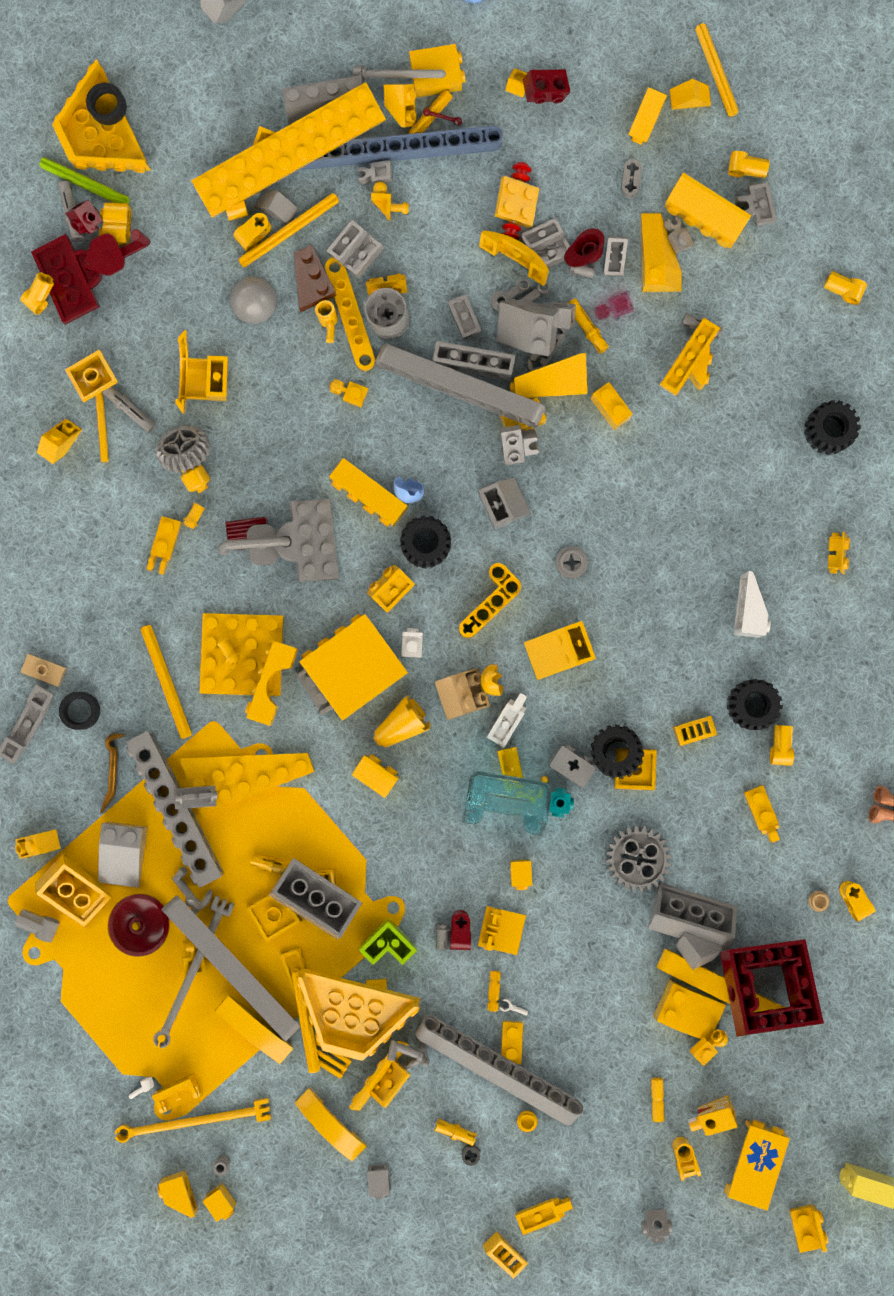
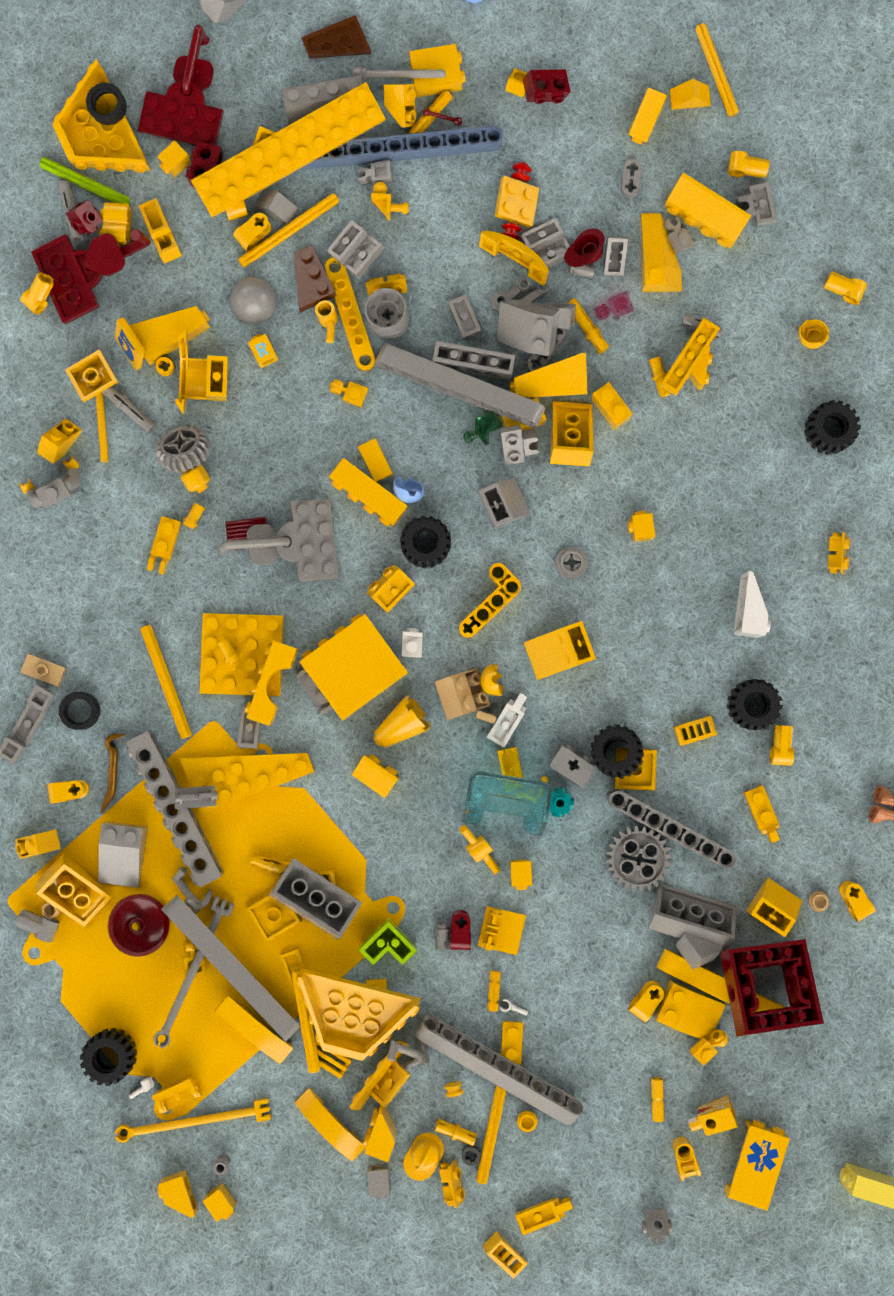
yellow bracket [789,1204,829,1253] -> none
none -> light grey torso [19,456,81,509]
none -> tan hinge [42,902,60,919]
none -> yellow piece [47,780,89,804]
none -> black tyre [80,1028,137,1086]
none -> yellow tile [115,317,145,370]
none -> yellow slope [129,306,210,366]
none -> dark red plate [138,24,224,146]
none -> yellow slope [138,198,182,264]
none -> yellow bush [155,357,175,377]
none -> yellow brick [157,140,191,178]
none -> dark red brick [186,141,224,186]
none -> light grey plate [237,706,261,749]
none -> yellow brick [248,334,278,368]
none -> reddish brown wing [301,15,371,59]
none -> yellow tile [358,438,393,482]
none -> yellow slope [363,1105,397,1162]
none -> yellow piece [403,1132,444,1181]
none -> yellow hinge [439,1159,465,1208]
none -> yellow bush [444,1081,464,1097]
none -> yellow piece [459,825,501,875]
none -> clear green piece [463,410,503,445]
none -> tan tile [475,710,497,724]
none -> yellow axle [476,1085,506,1184]
none -> yellow slope [550,401,594,466]
none -> light grey beam [607,790,736,869]
none -> yellow brick [627,511,655,542]
none -> yellow piece [628,980,664,1022]
none -> yellow axle [648,357,671,397]
none -> yellow slope [746,877,802,937]
none -> yellow hair [798,319,829,349]

